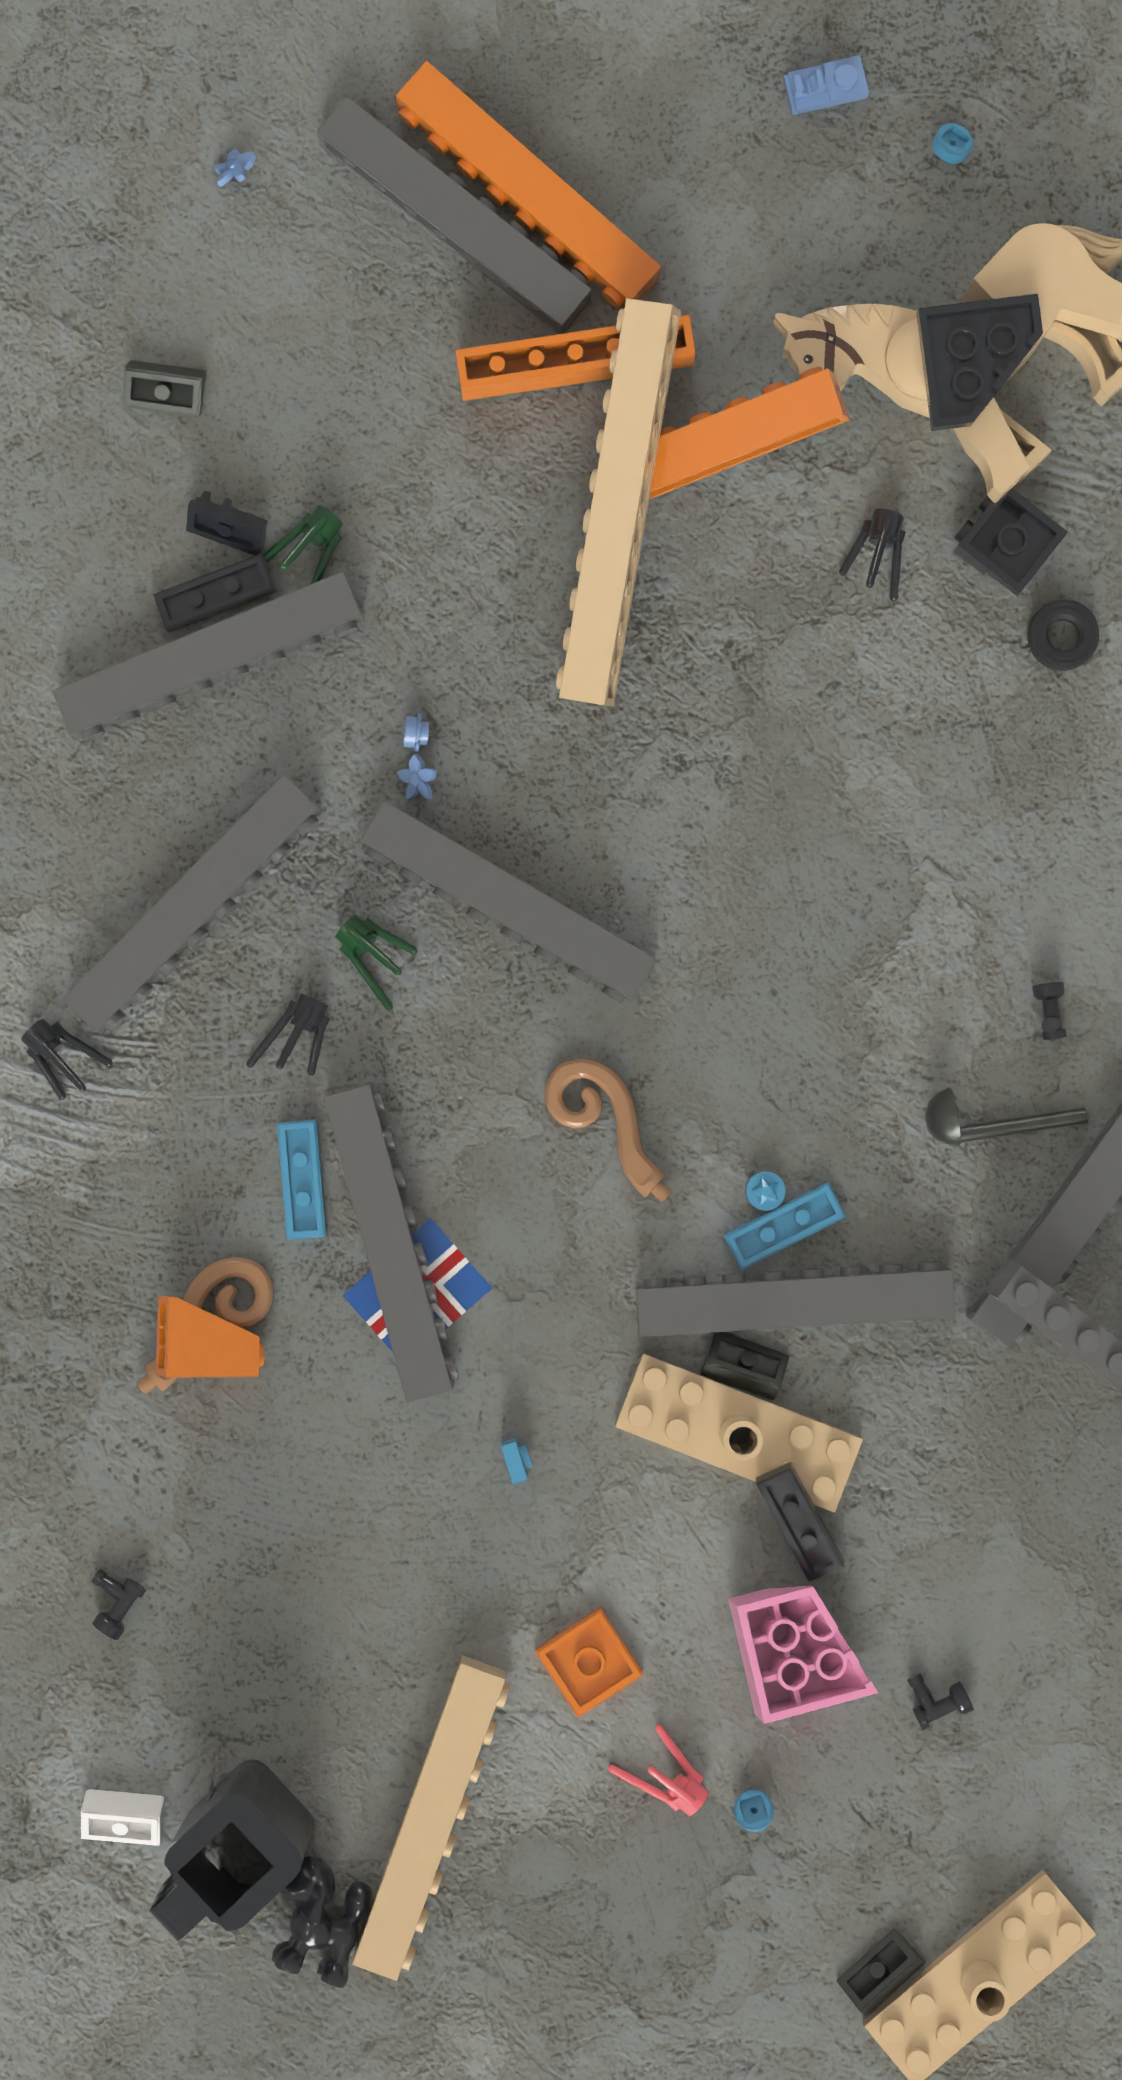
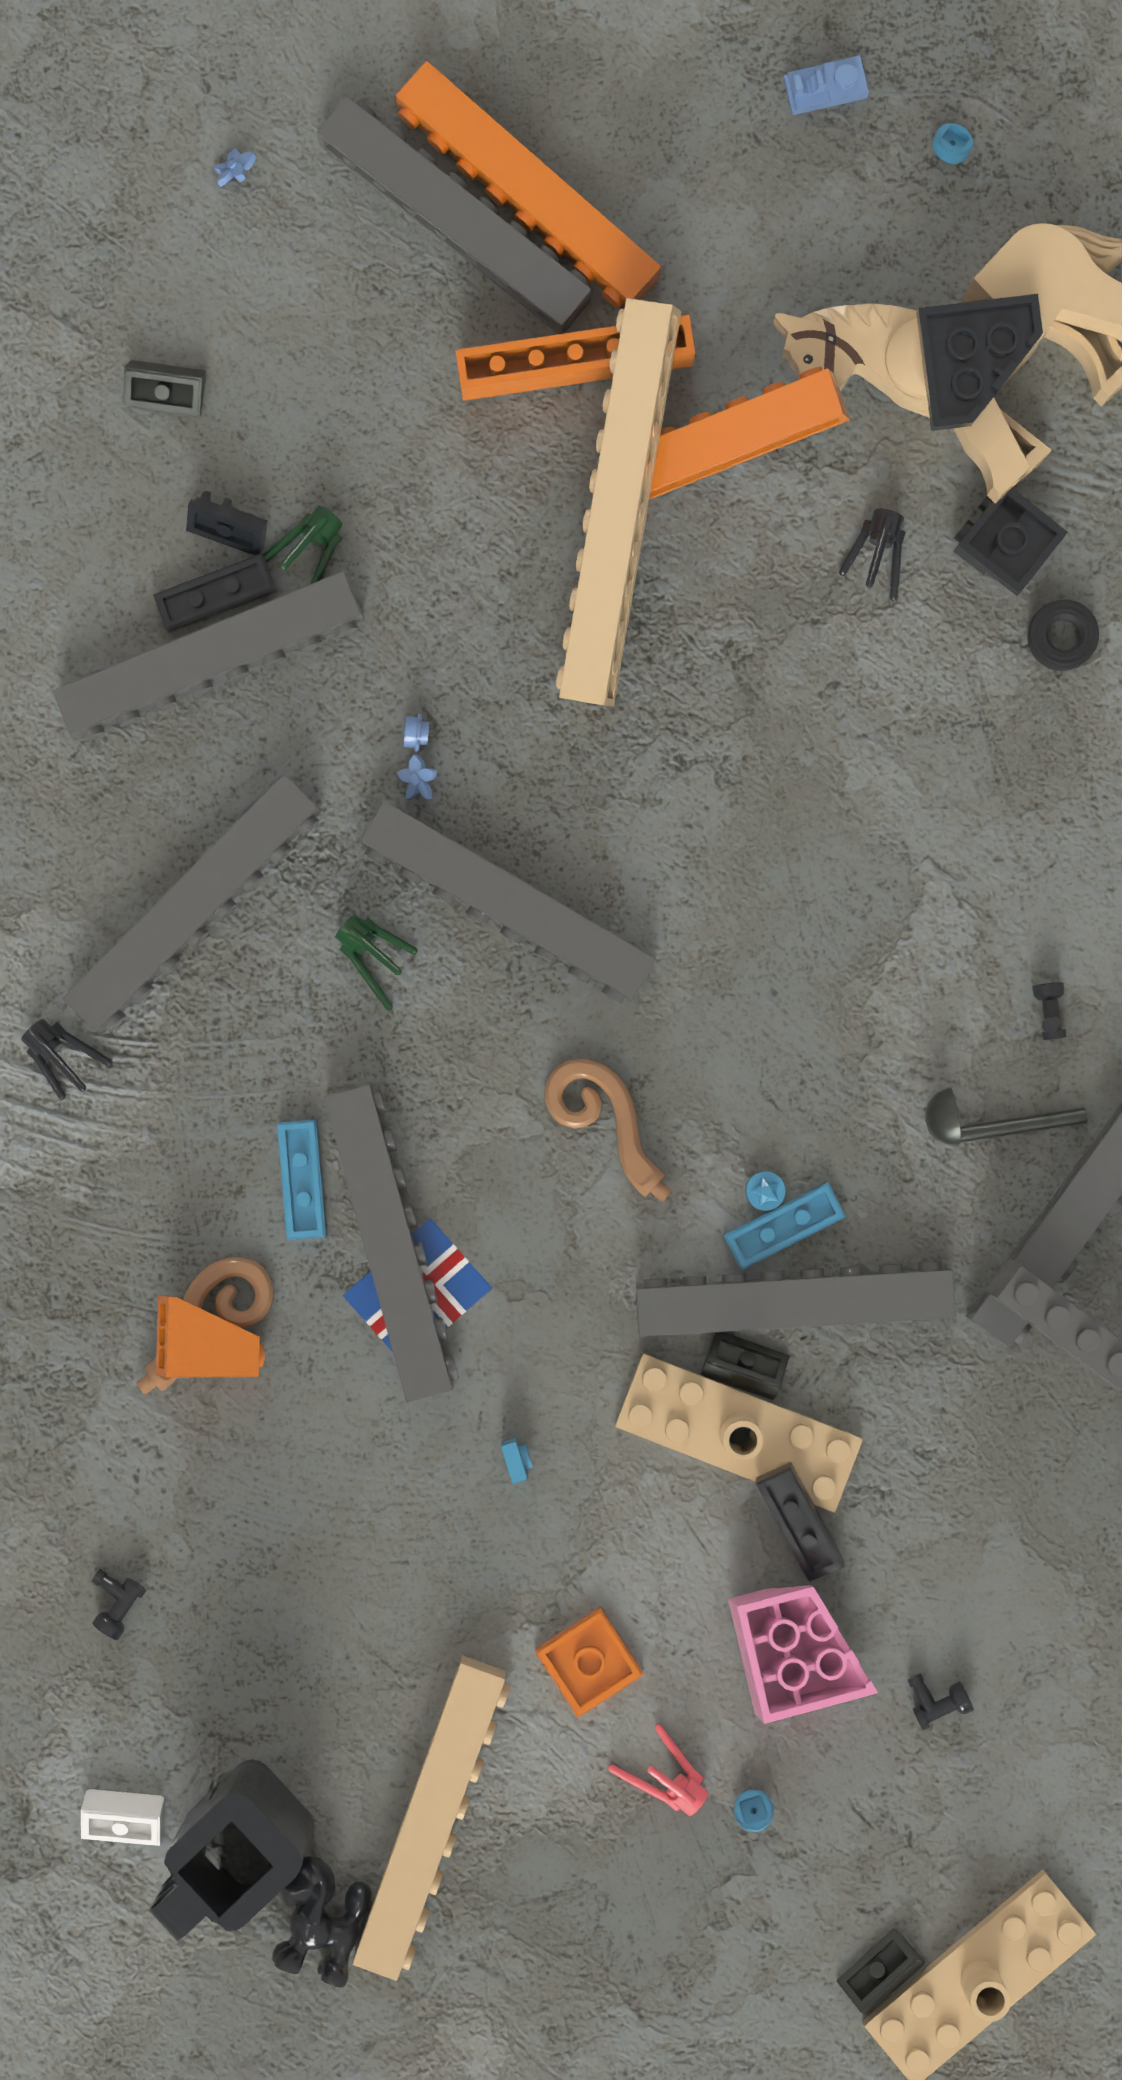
black plant [246,993,330,1076] -> none

